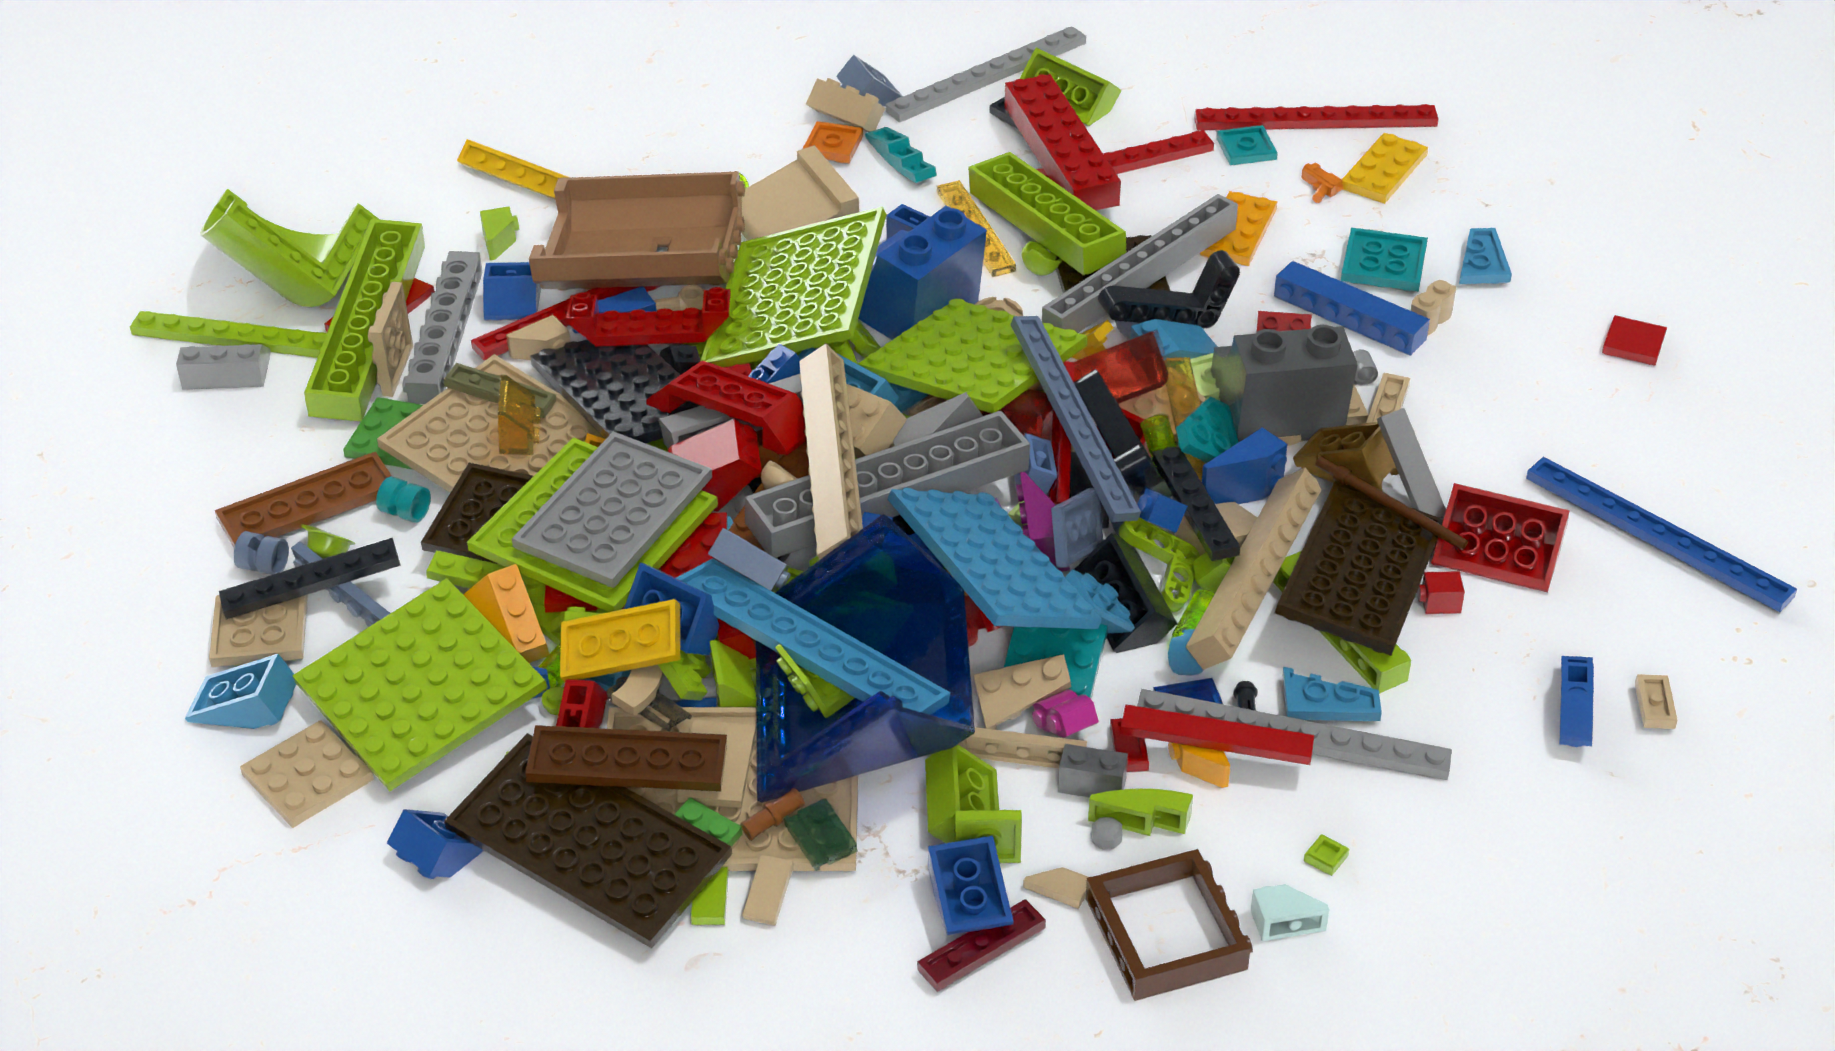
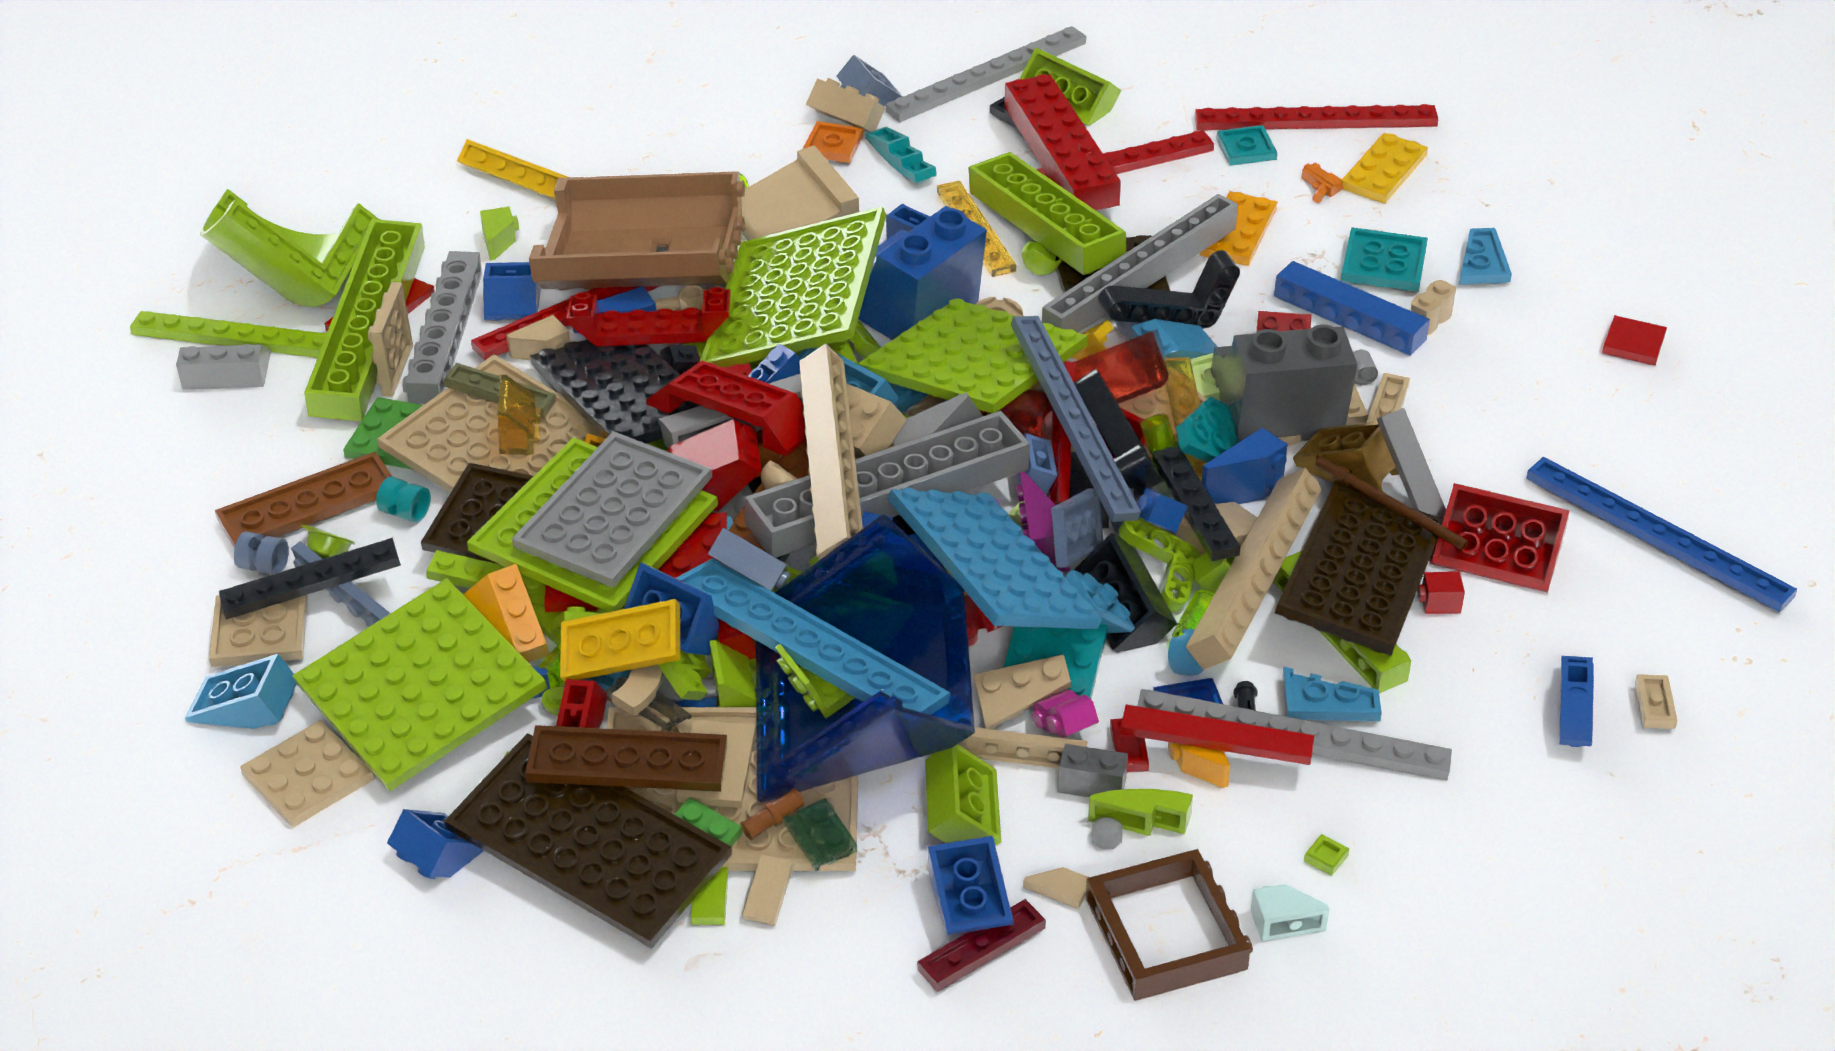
lime plate [955,809,1022,863] -> none

